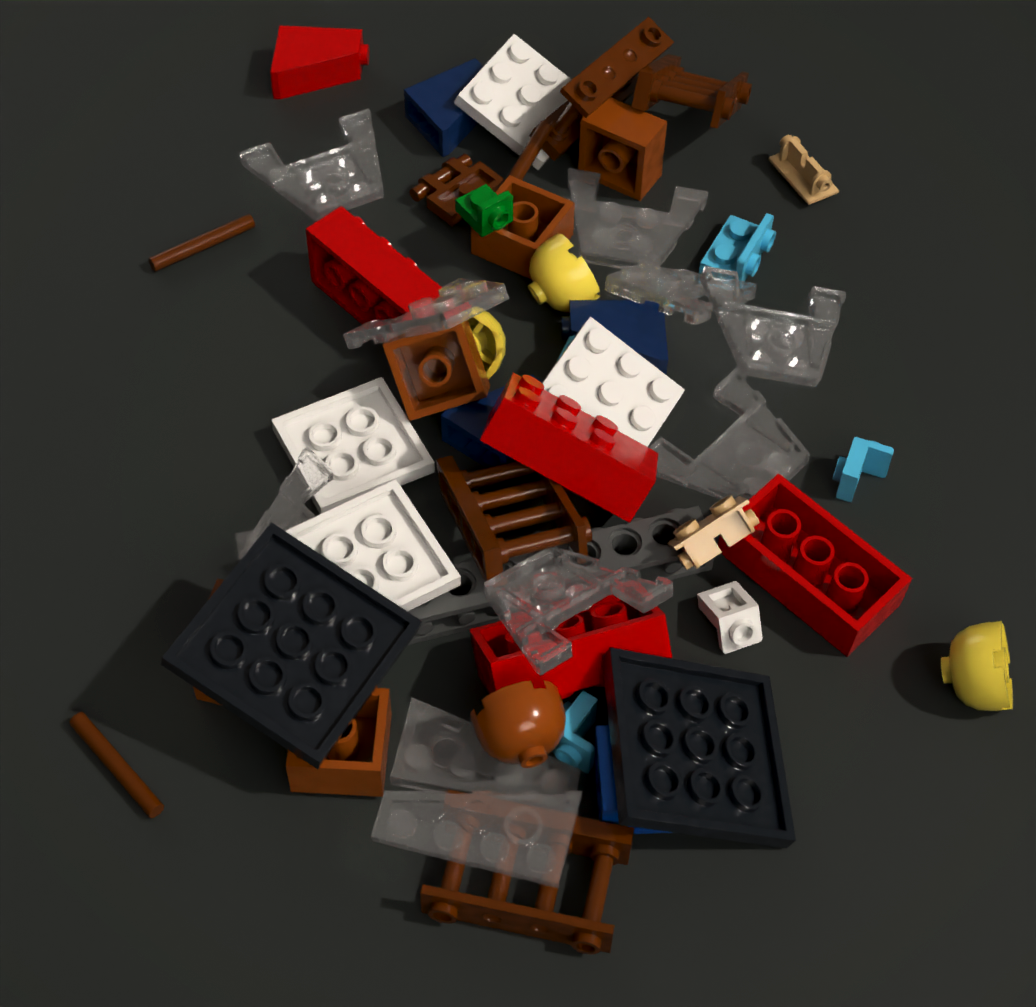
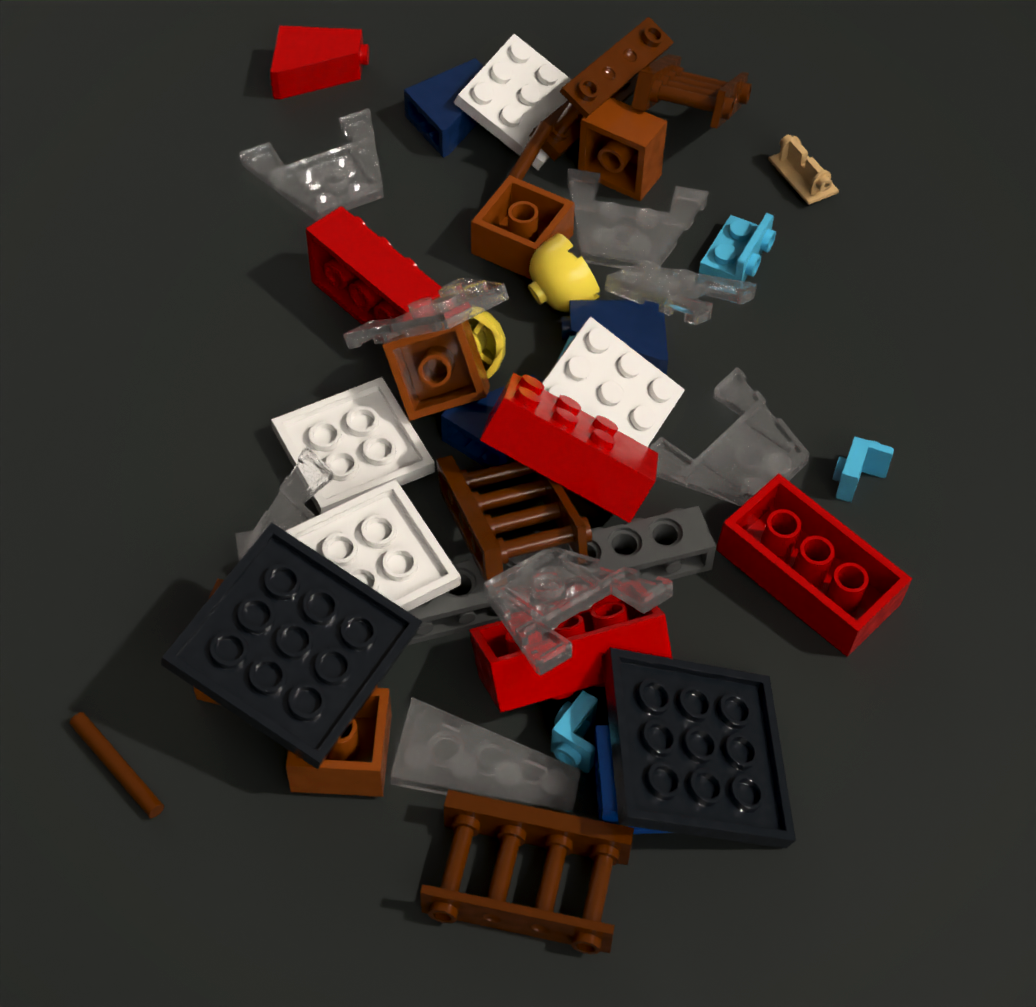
reddish brown bar [148,214,255,272] -> none
clear wing [371,791,582,888] -> none
reddish brown plate [409,153,505,227] -> none
green bracket [455,184,513,237] -> none
dark orange cylinder [470,681,566,768] -> none
tan hinge [667,495,760,570] -> none
white bracket [697,581,763,654] -> none
clear wing [700,266,846,387] -> none
light yellow cylinder [941,621,1013,711] -> none

